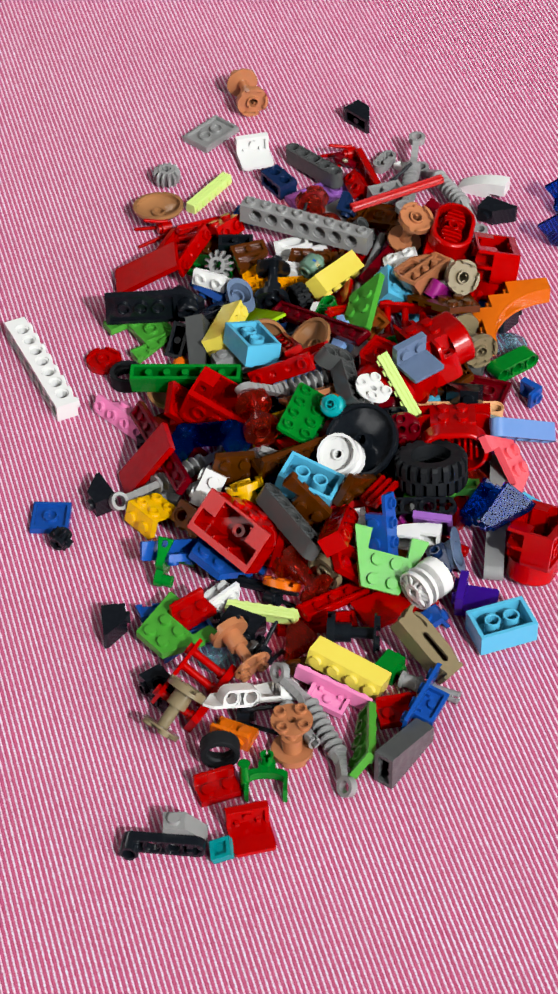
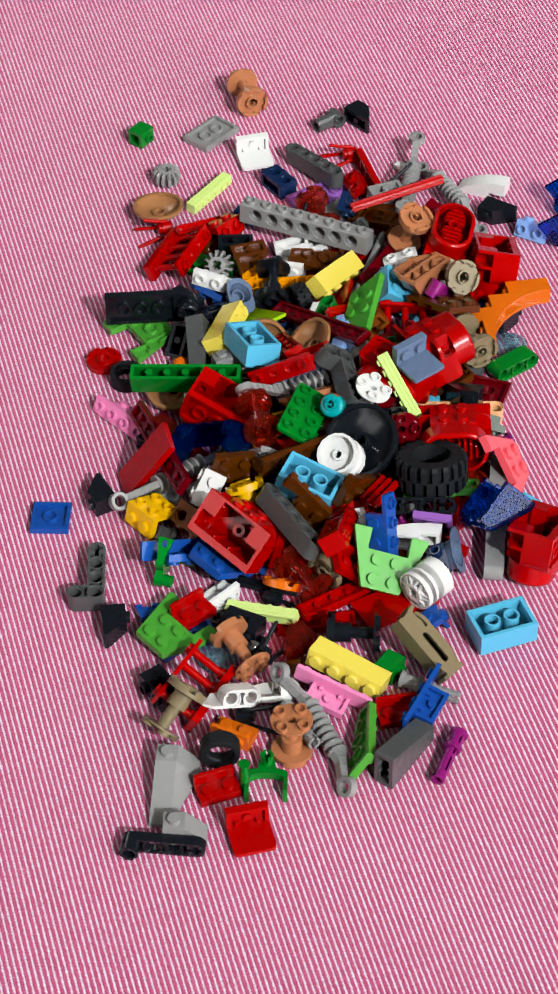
white brick [4,317,80,421] -> none
black gear [48,526,74,551] -> none
red tile [115,241,180,292] -> none
red bracket [164,380,189,427] -> none
teal plate [209,835,234,864] -> none
sand green head [299,253,325,279] -> none
dark red arm [333,152,357,169] -> none
light grey beam [373,150,396,174] -> none
dark purple bracket [451,570,499,617] -> none
medium blue beam [489,417,556,443] -> none
blue bracket [519,377,543,409] -> none
none -> dark grey beam [66,542,107,612]
none -> green brick [128,121,154,149]
none -> light grey wedge [149,744,201,828]
none -> dark grey tile [154,525,179,540]
none -> dark grey piece [312,108,346,133]
none -> magenta pin [431,726,468,785]
none -> light blue bracket [513,216,555,244]

